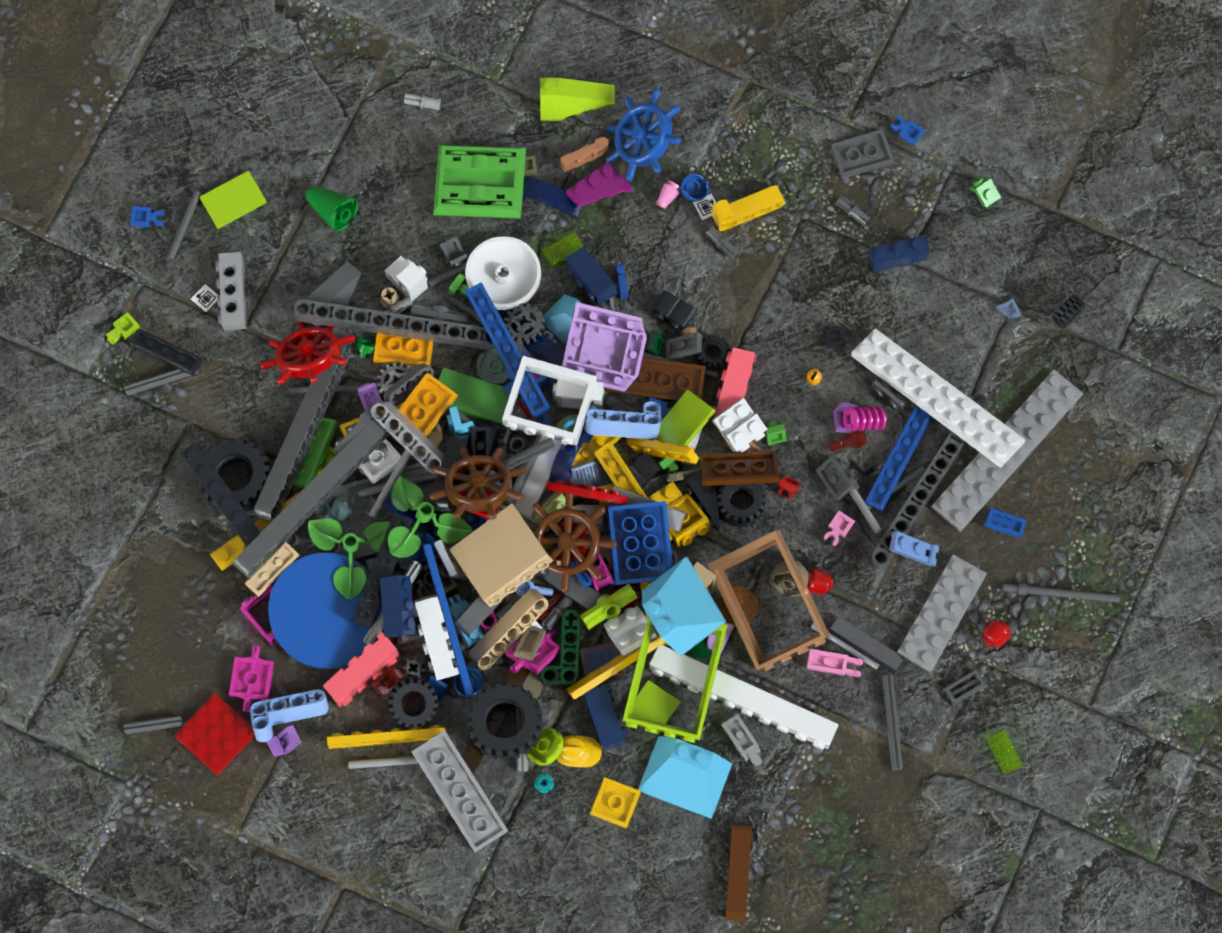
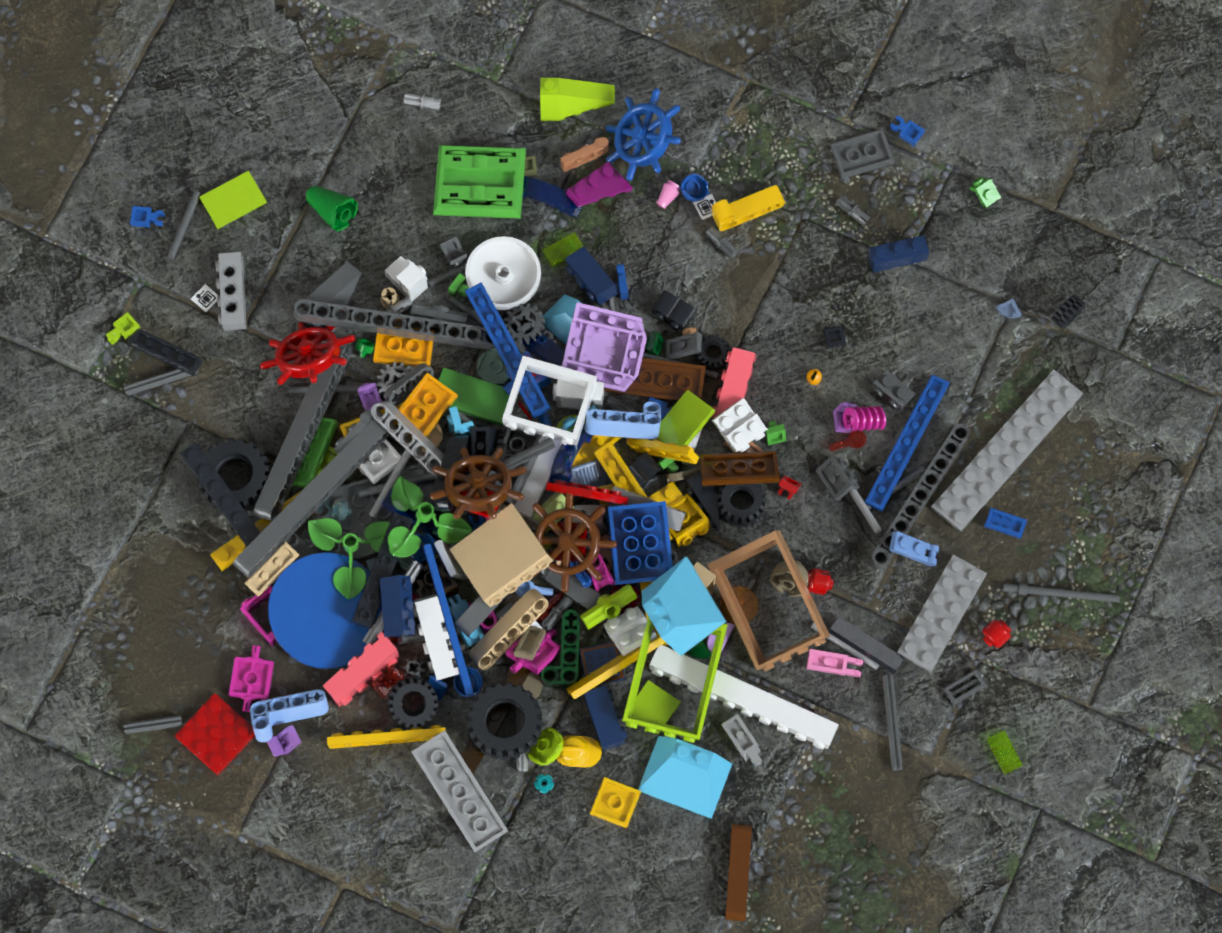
light grey bar [348,756,419,769] -> none
bright pink plate [824,511,855,547] -> none
white plate [851,328,1025,468] -> none

